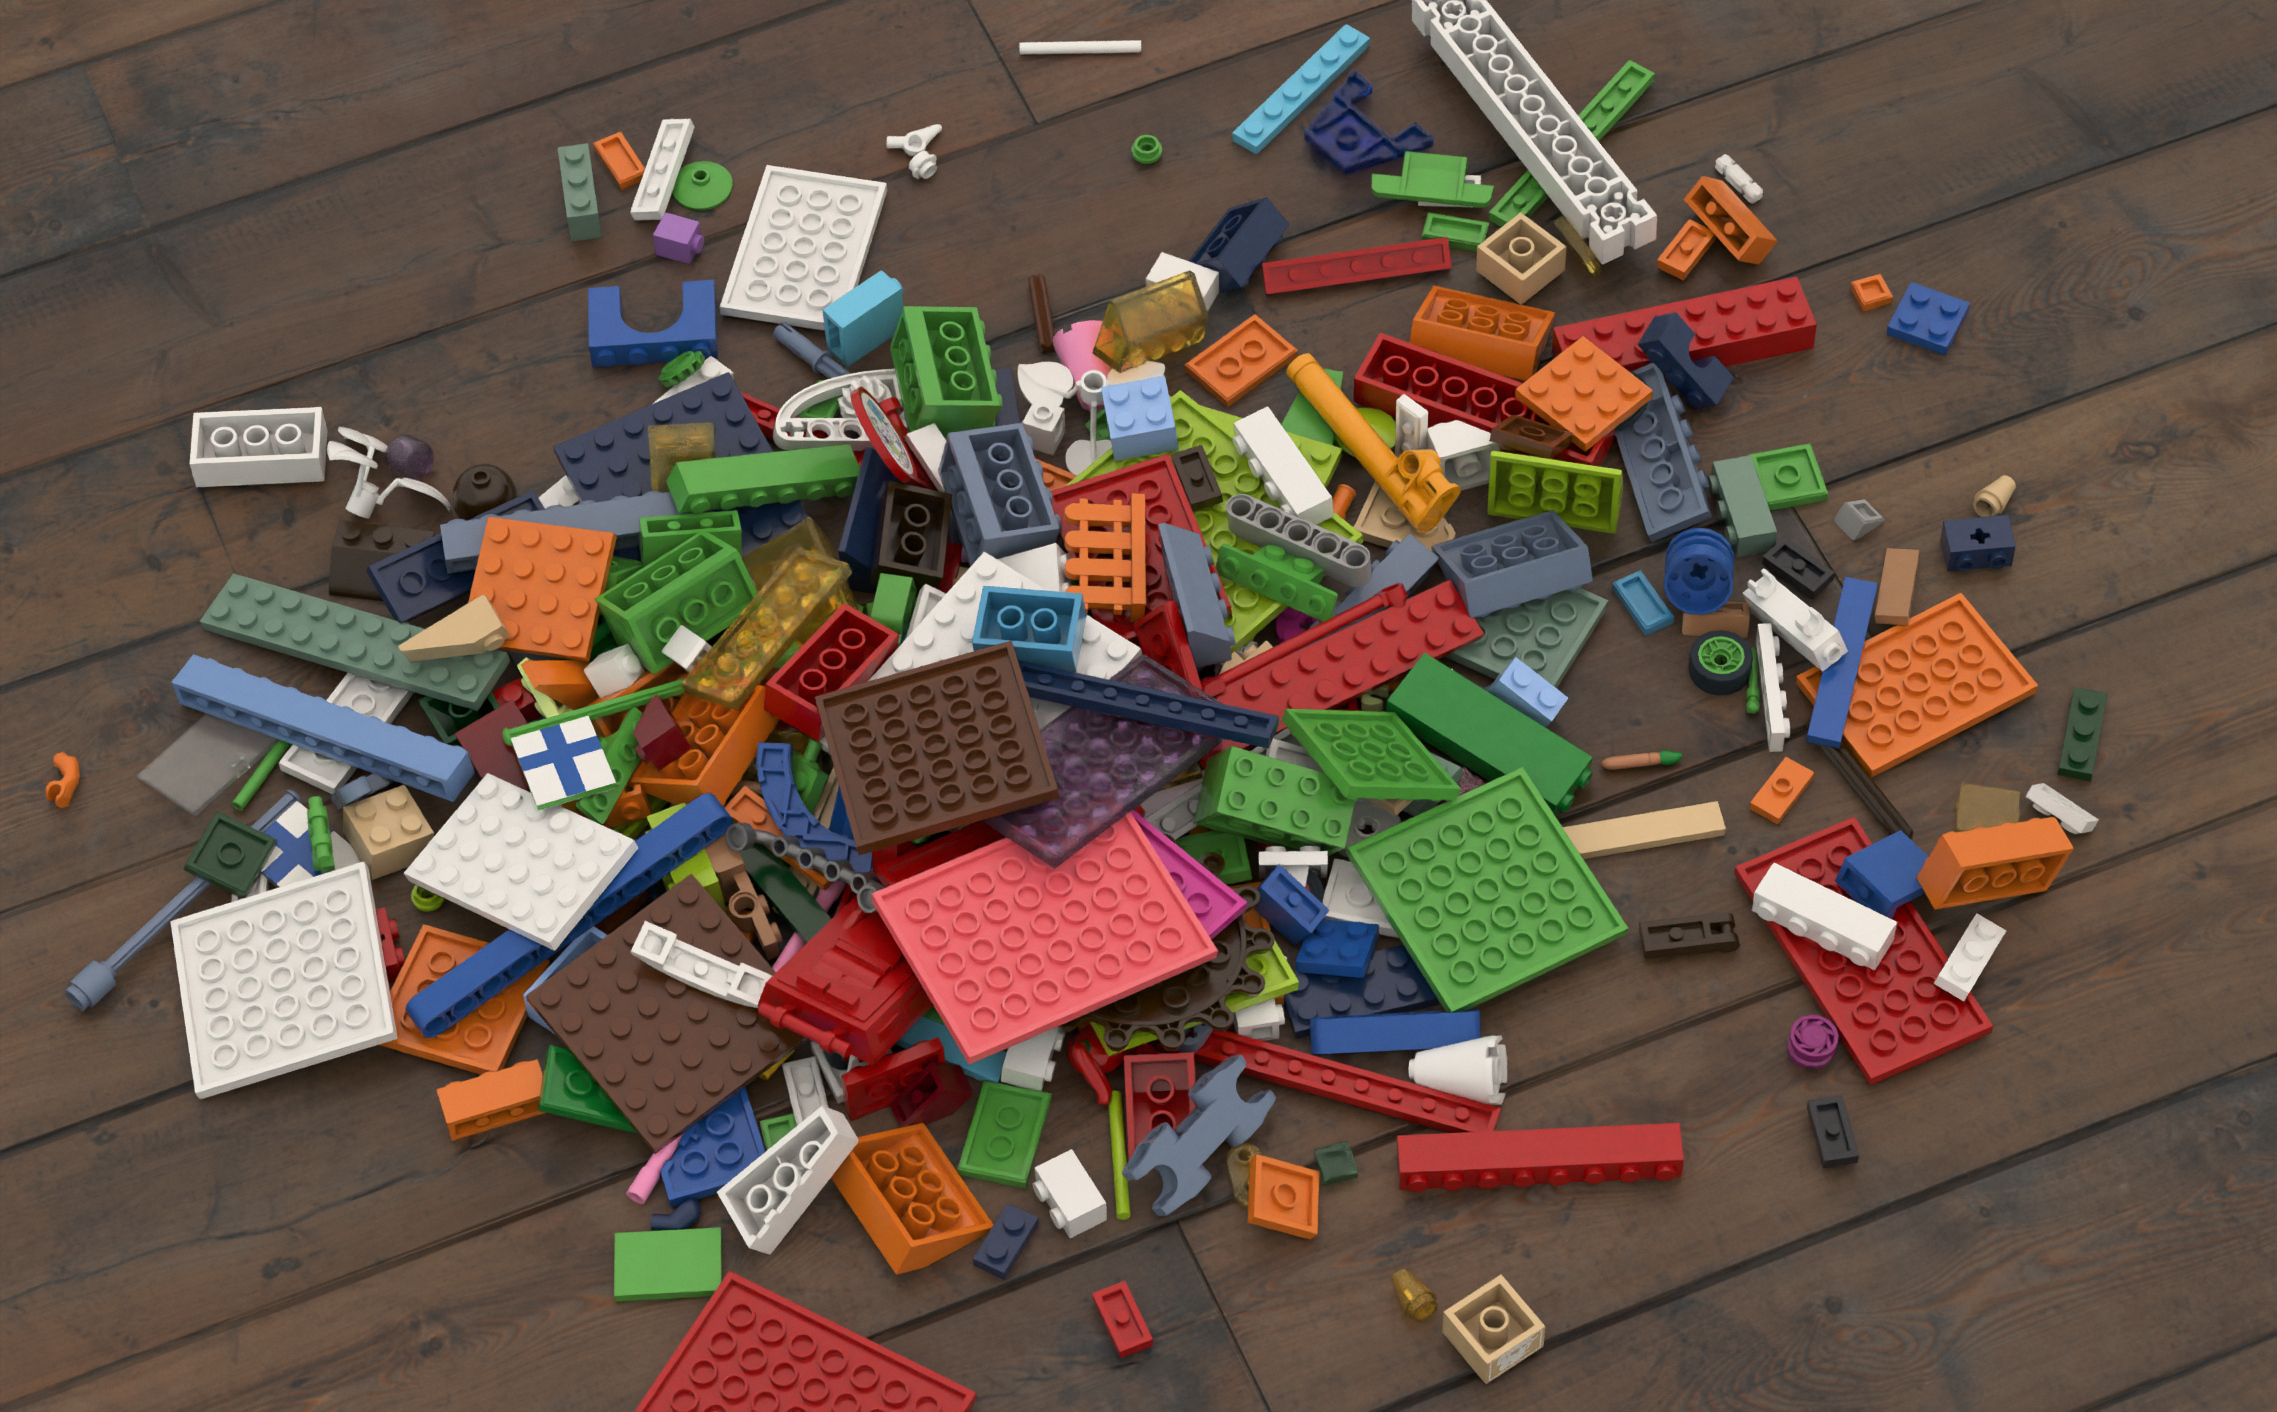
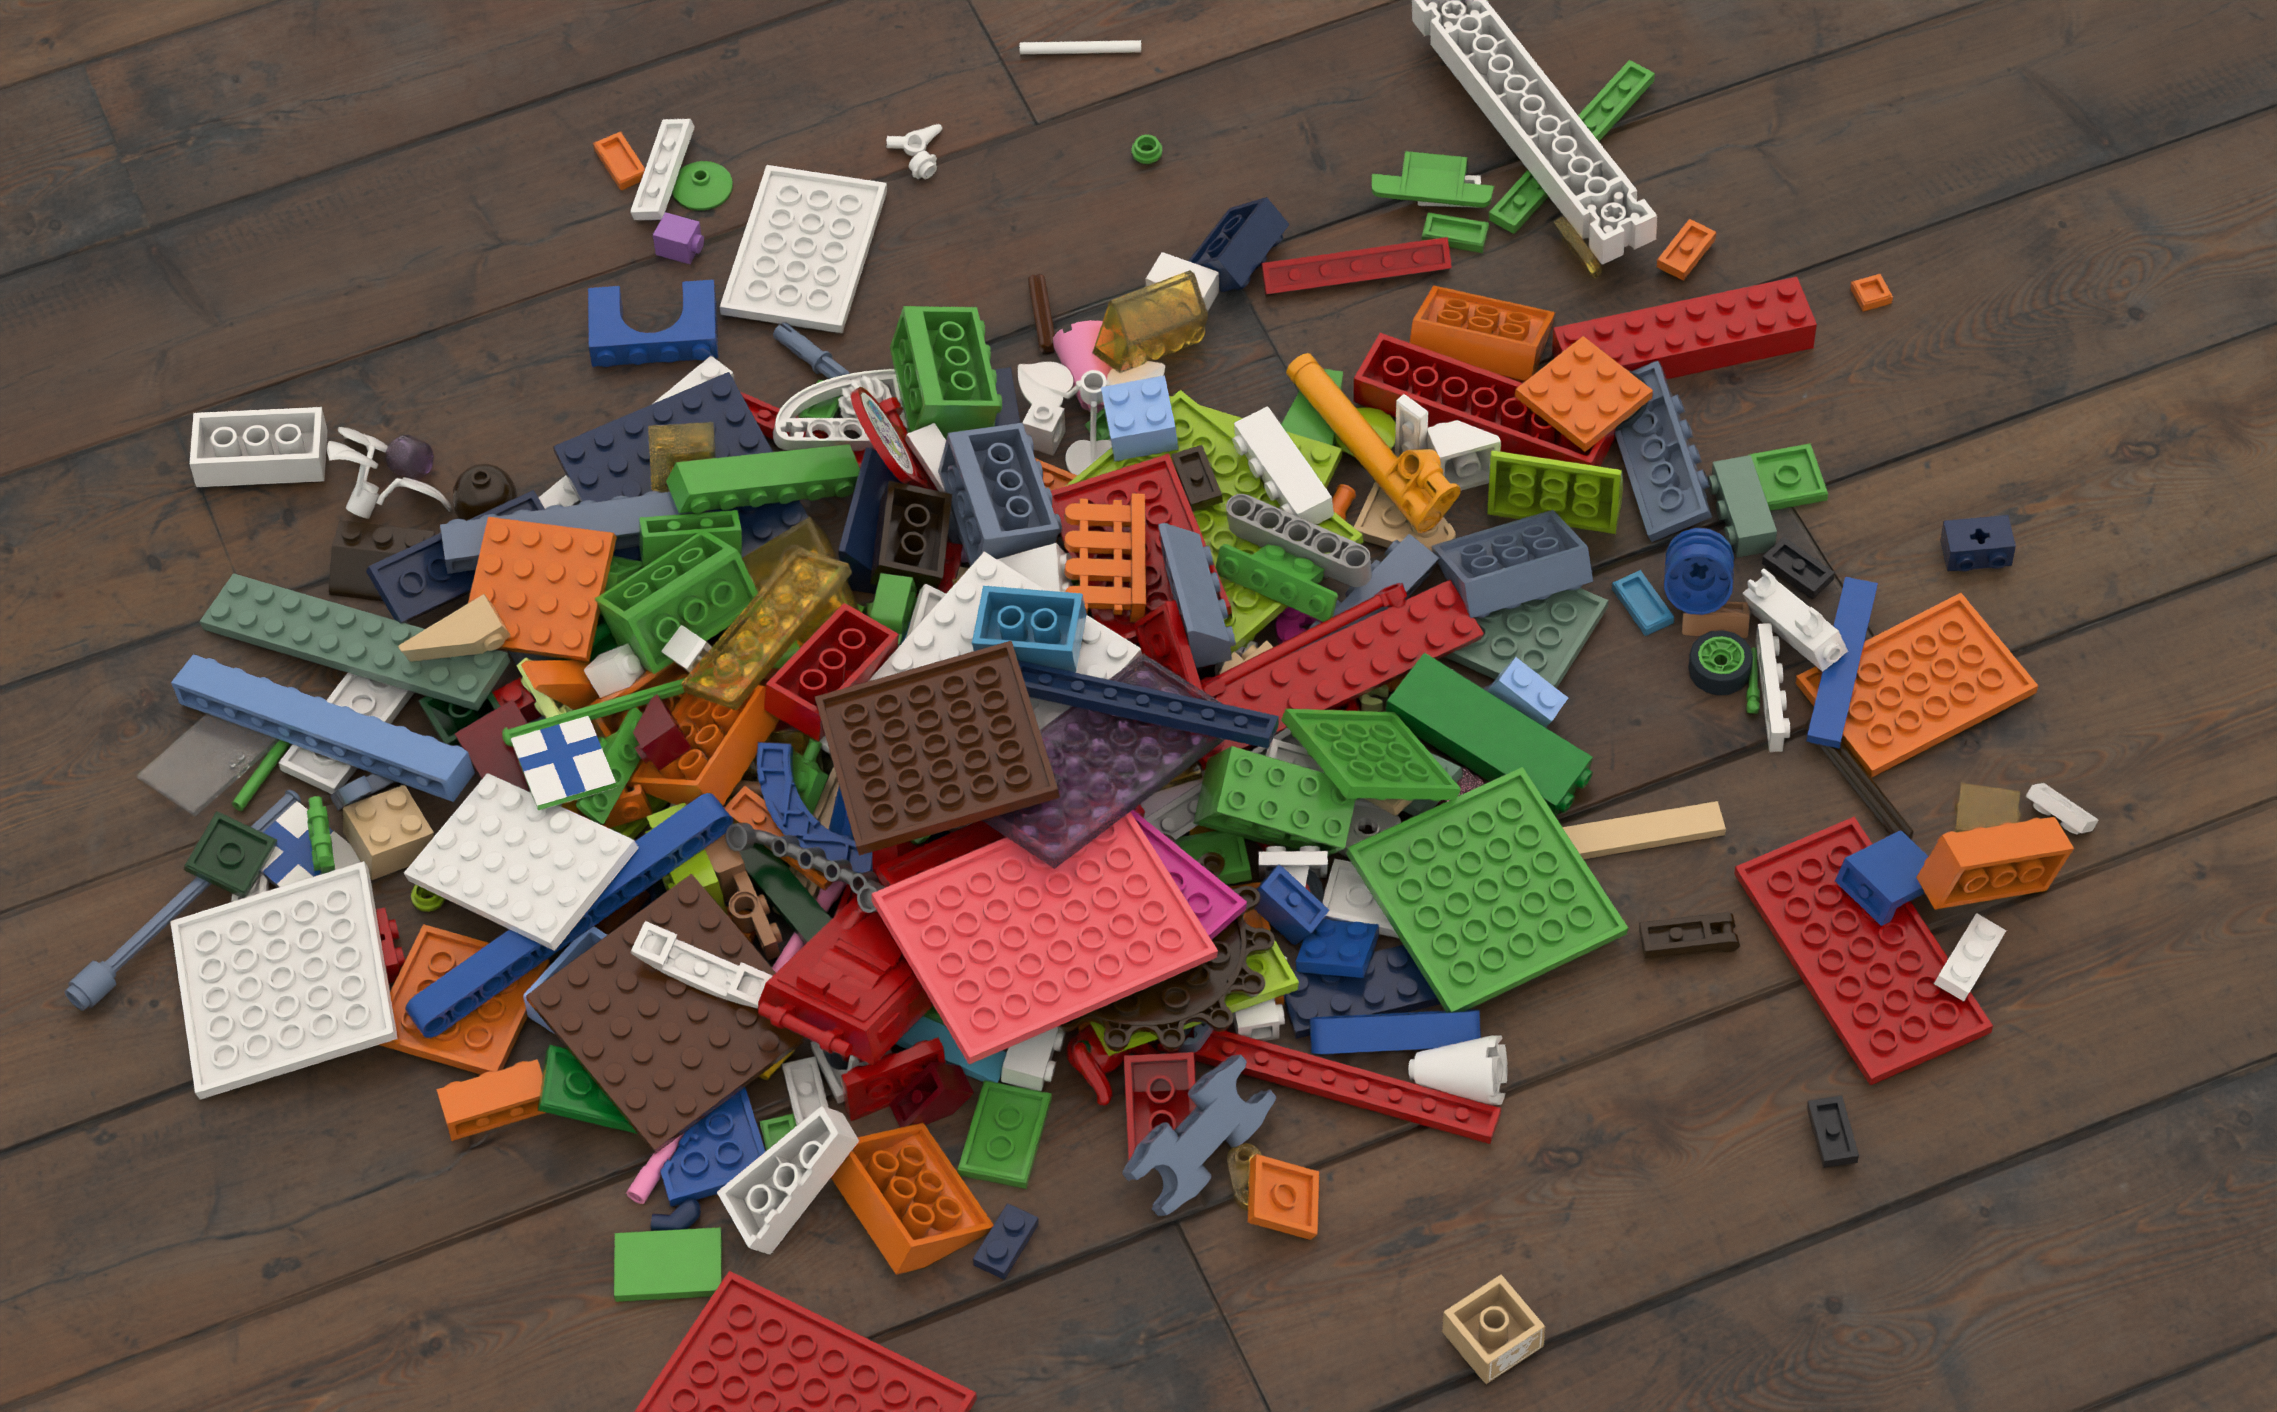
orange piece [46,752,80,808] -> none
sand green brick [558,143,602,242] -> none
bright green gear [658,351,705,387] -> none
medium azure brick [823,270,904,367] -> none
white brick [1032,1149,1107,1238] -> none
red plate [1092,1281,1153,1359] -> none
lime bar [1108,1091,1131,1220] -> none
orange tile [1185,314,1298,408] -> none
medium azure plate [1232,24,1370,155] -> none
clear blue wing [1304,69,1434,175] -> none
clear green plate [1314,1141,1358,1186] -> none
clear yellow cone [1391,1269,1438,1322] -> none
red brick [1397,1123,1684,1192] -> none
tan brick [1476,212,1566,305] -> none
reddish brown plate [1489,414,1573,459] -> none
nougat piece [1600,750,1683,770] -> none
dark blue arch [1637,312,1734,410] -> none
orange brick [1683,176,1778,265] -> none
white axle [1715,154,1763,204] -> none
orange plate [1749,757,1815,825] -> none
white brick [1752,863,1897,970] -> none
magenta wheel [1787,1015,1839,1069] -> none
light grey slope [1834,499,1885,540] -> none
medium nougat tile [1875,548,1920,625] -> none
blue plate [1886,282,1970,356] -> none
tan cone [1973,475,2016,517] -> none
dark green plate [2057,687,2108,782] -> none

